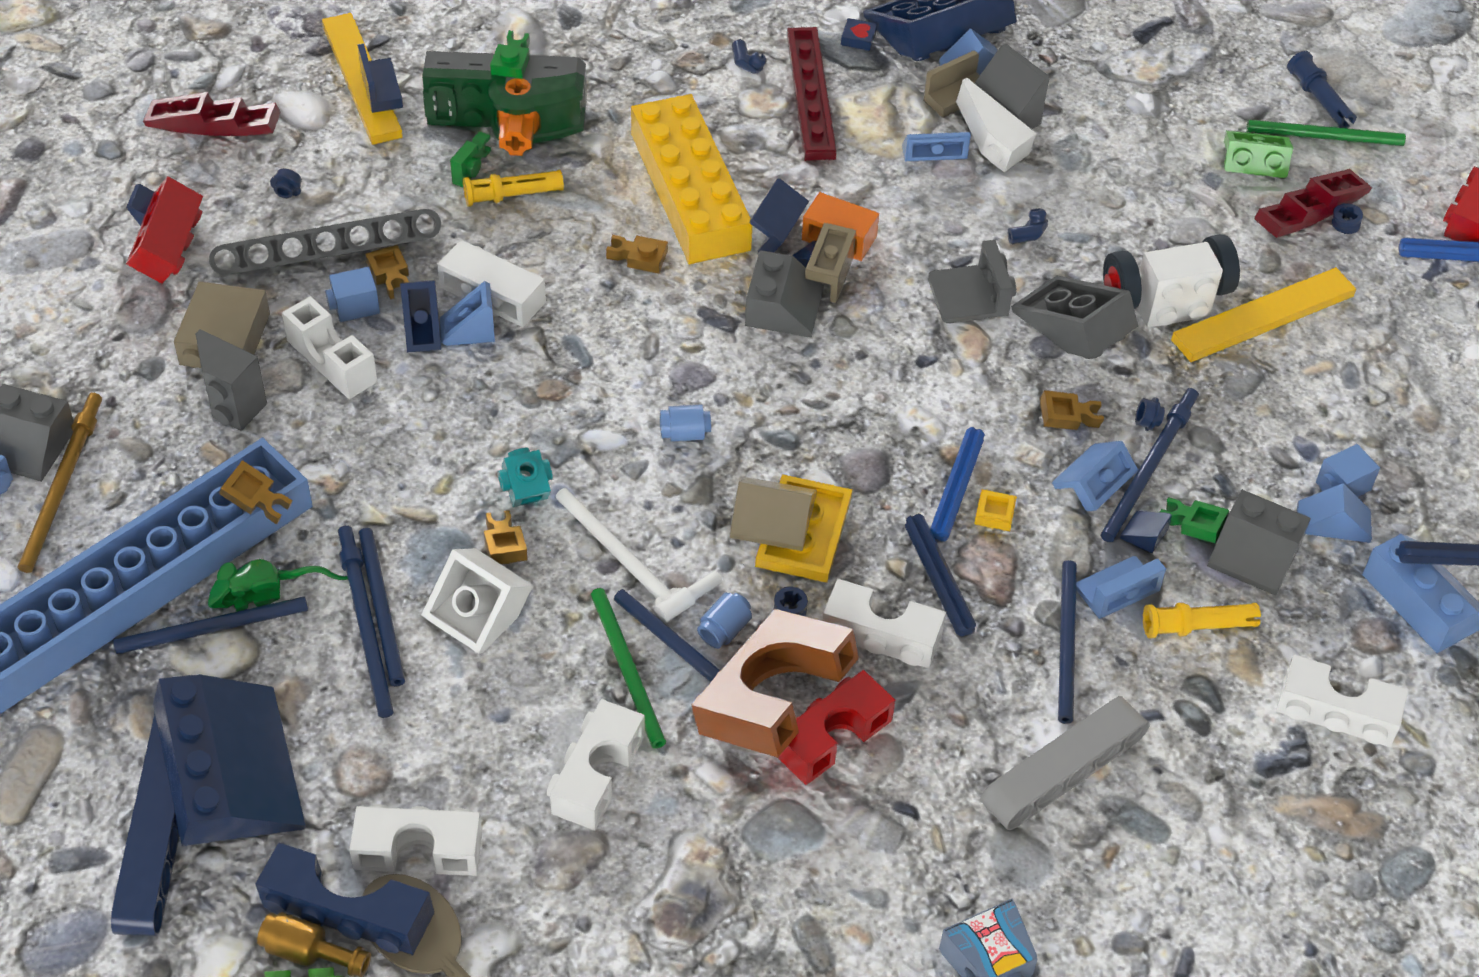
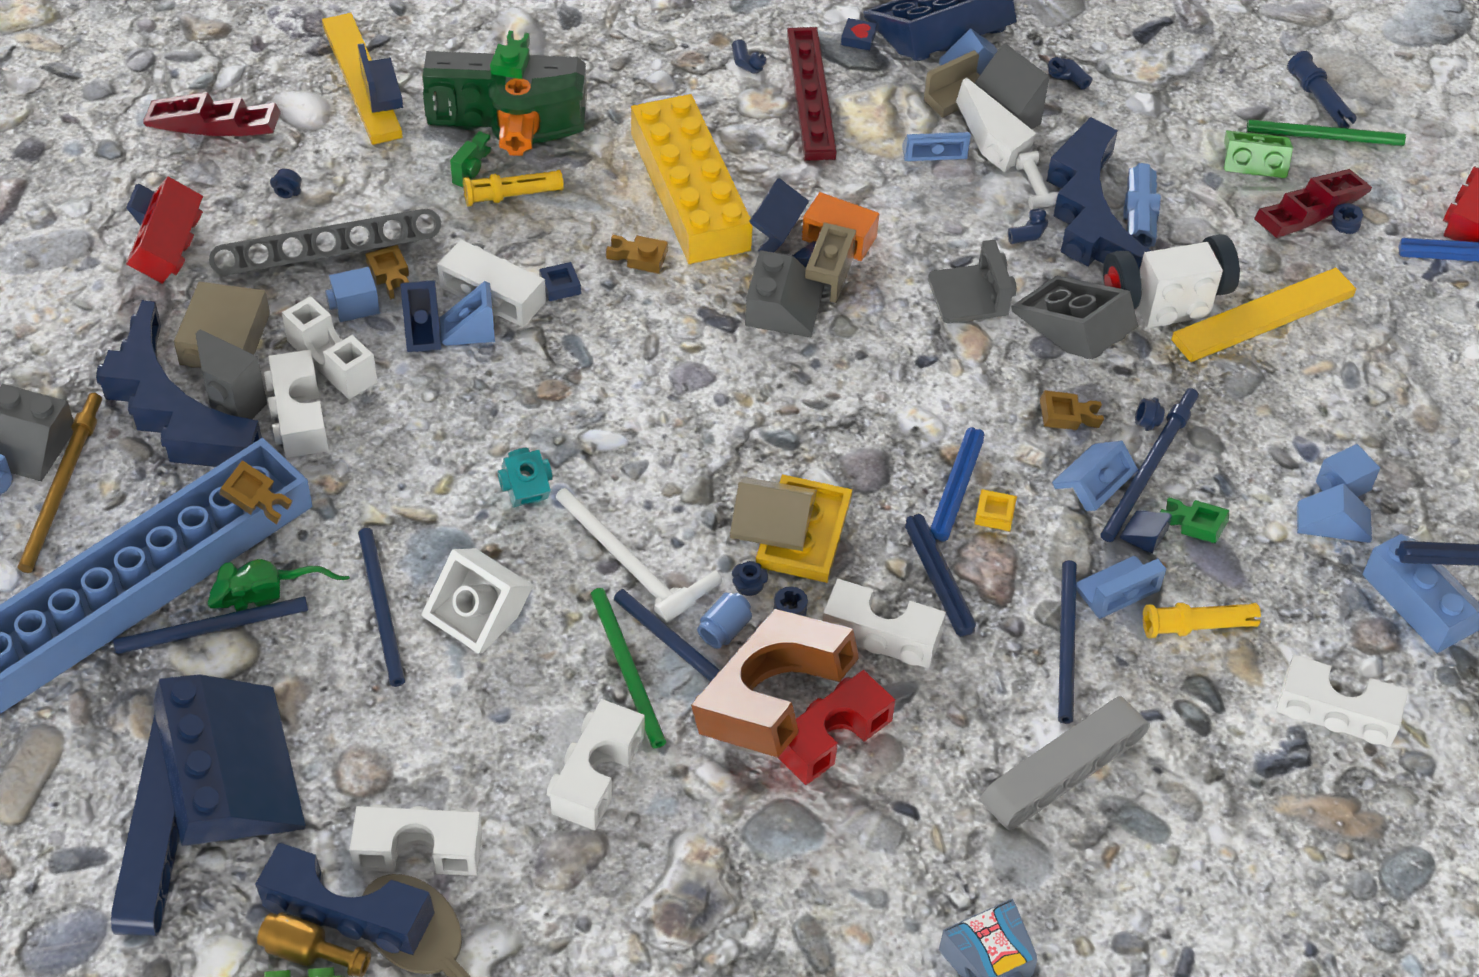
dark blue bar [338,525,394,718] -> none
pearl gold plate [484,510,528,564] -> none
medium blue brick [660,404,711,442] -> none
dark grey slope [1207,489,1311,596] -> none
none -> dark blue arch [96,300,262,467]
none -> white arch [264,349,329,458]
none -> dark blue plate [539,262,581,302]
none -> dark blue plate [732,561,768,596]
none -> white piece [1016,151,1058,210]
none -> dark blue arch [1046,117,1152,271]
none -> dark blue arm [1047,57,1093,89]
none -> medium blue piece [1123,163,1161,248]

